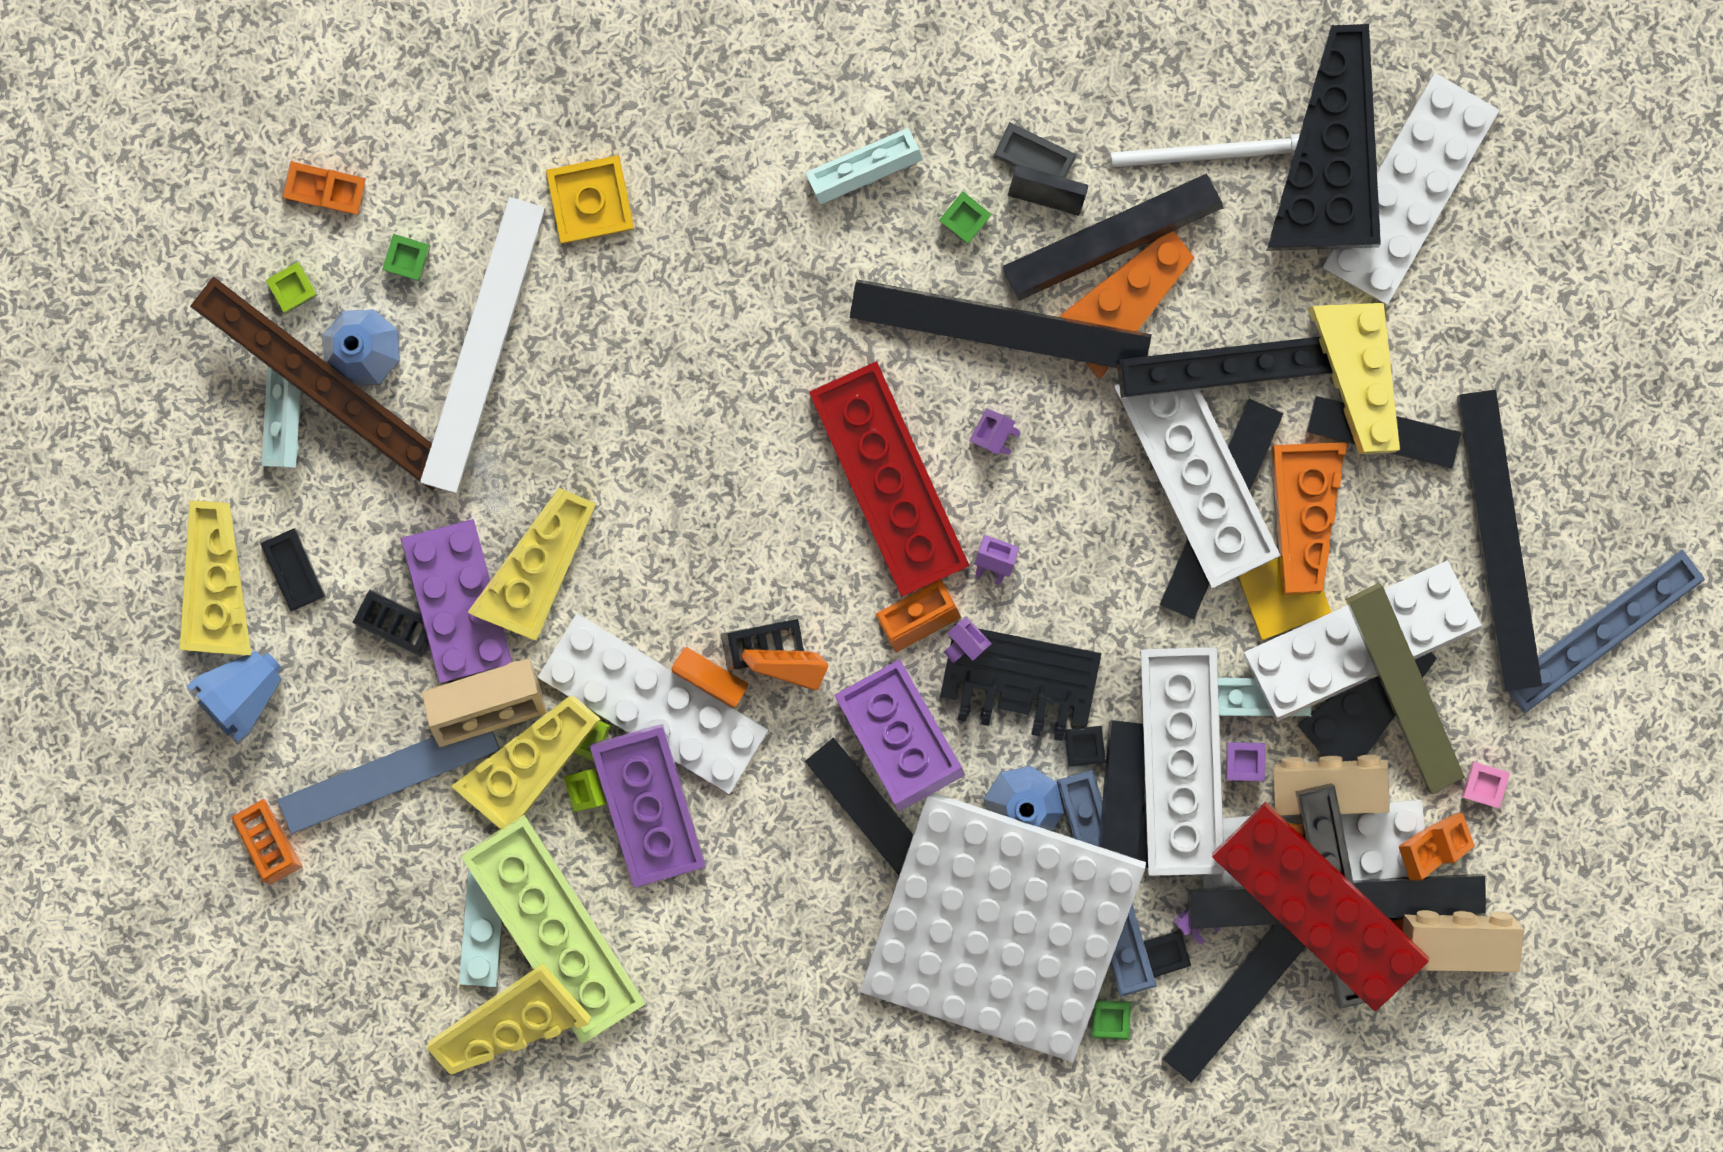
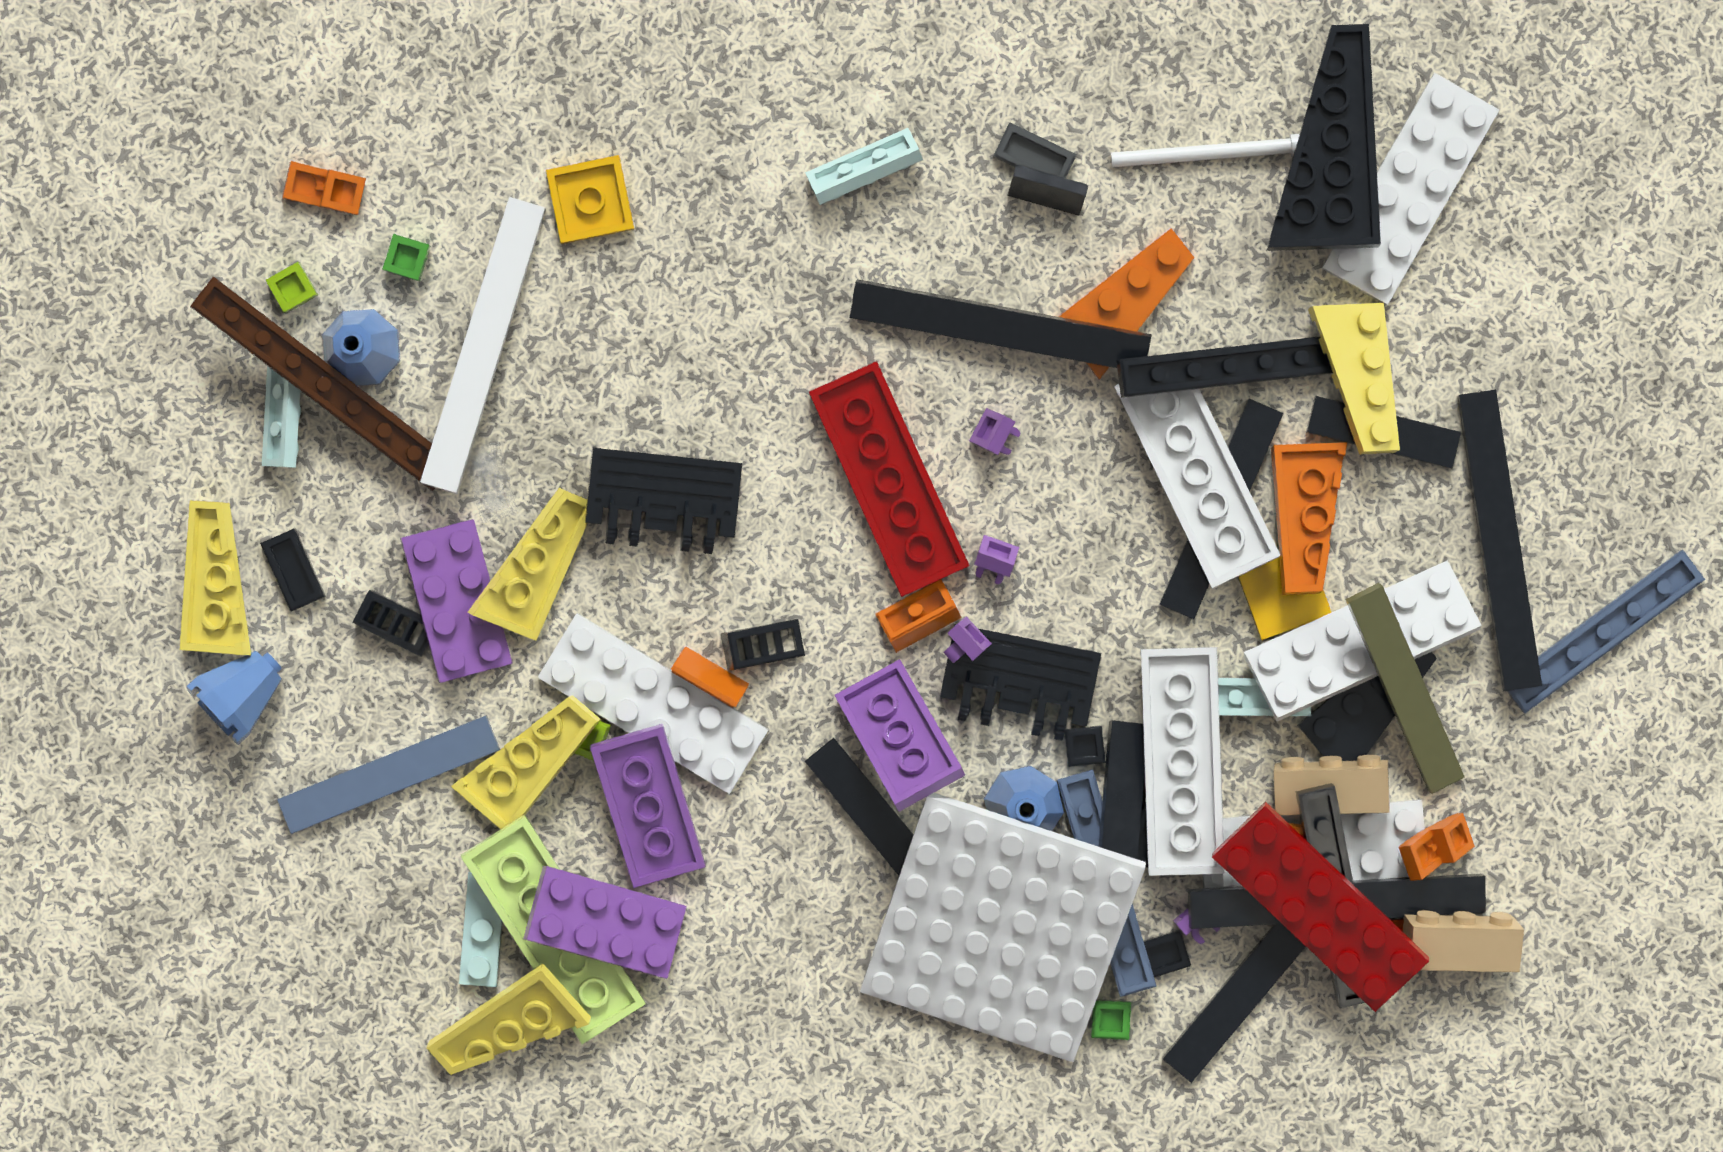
orange slope [232,799,303,885] -> none
tan brick [422,658,547,748] -> none
lime plate [564,768,607,812] -> none
orange slope [741,649,828,691] -> none
bright green plate [939,191,992,245] -> none
black tile [1002,173,1223,301] -> none
medium lavender tile [1226,742,1265,781] -> none
bright pink plate [1461,761,1510,809] -> none
none -> medium lavender plate [523,866,687,979]
none -> black hinge [585,448,742,554]

